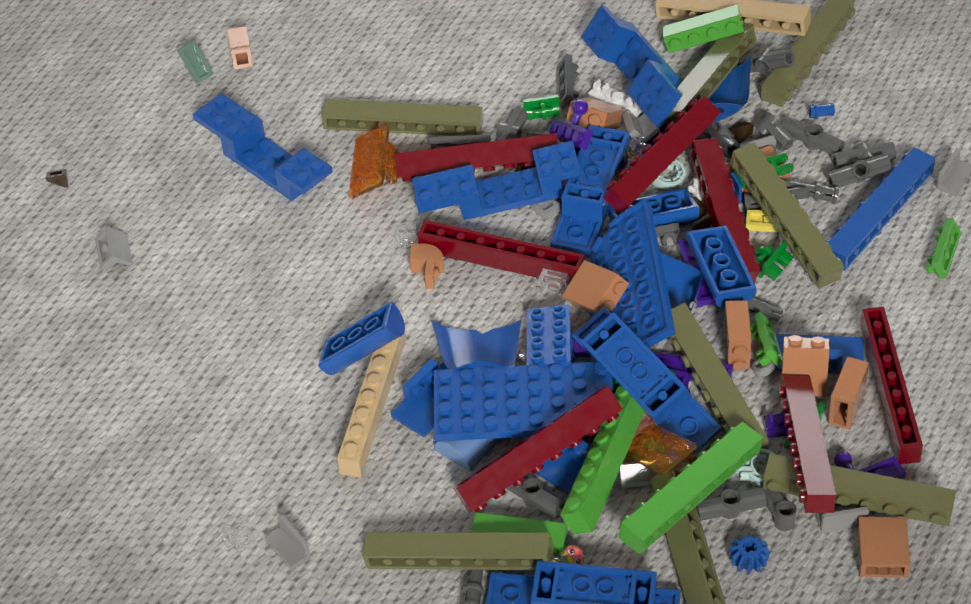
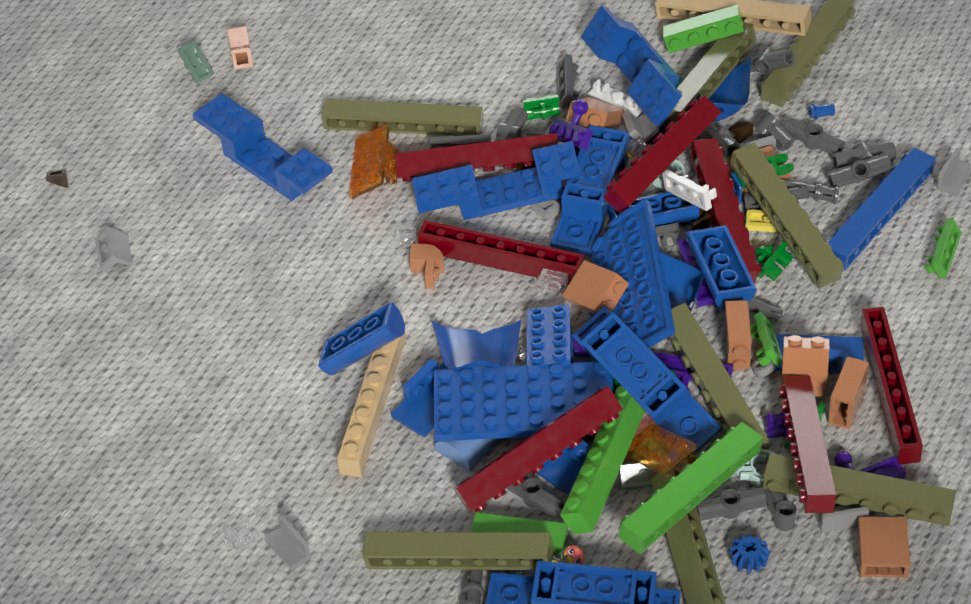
none -> white plate [662,170,717,211]

